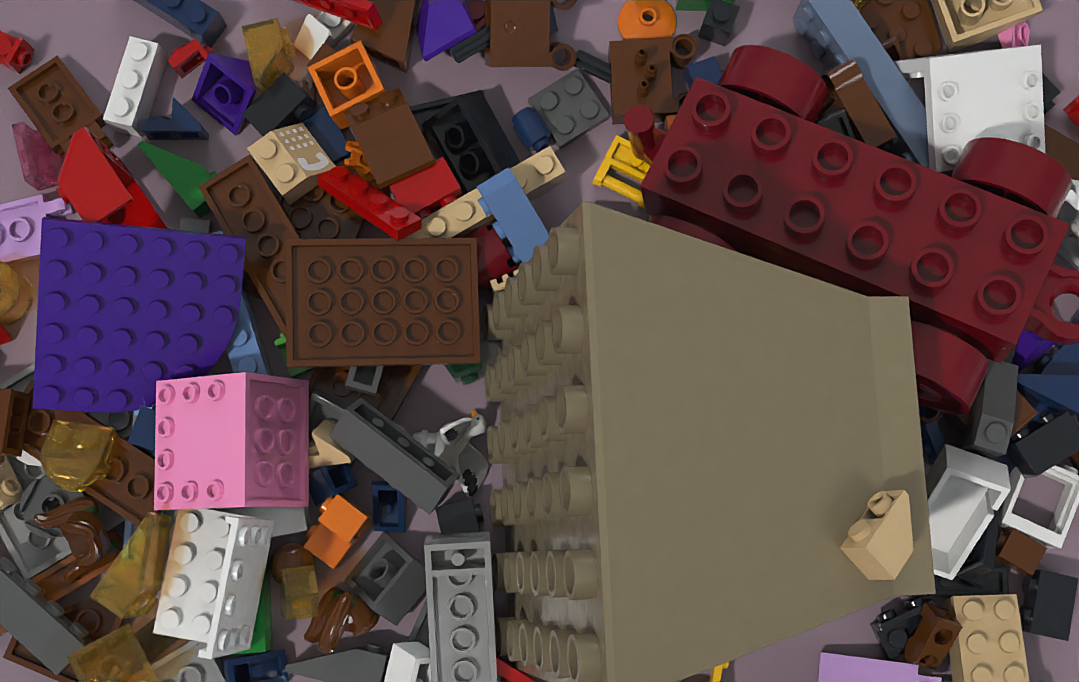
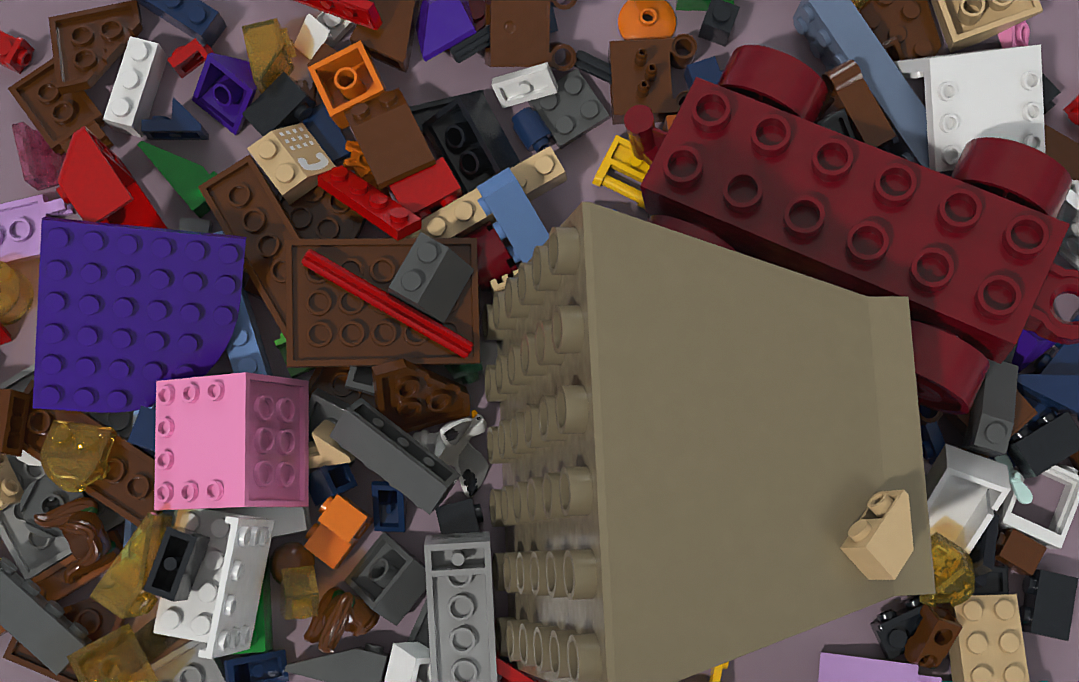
none -> reddish brown plate [48,0,143,95]
none -> black brick [143,526,210,602]
none -> red axle [302,249,474,358]
none -> reddish brown plate [372,359,470,433]
none -> dark grey slope [388,232,474,324]
none -> white plate [491,62,558,109]
none -> clear yellow slope [919,532,975,607]
none -> light aqua piece [994,454,1033,504]

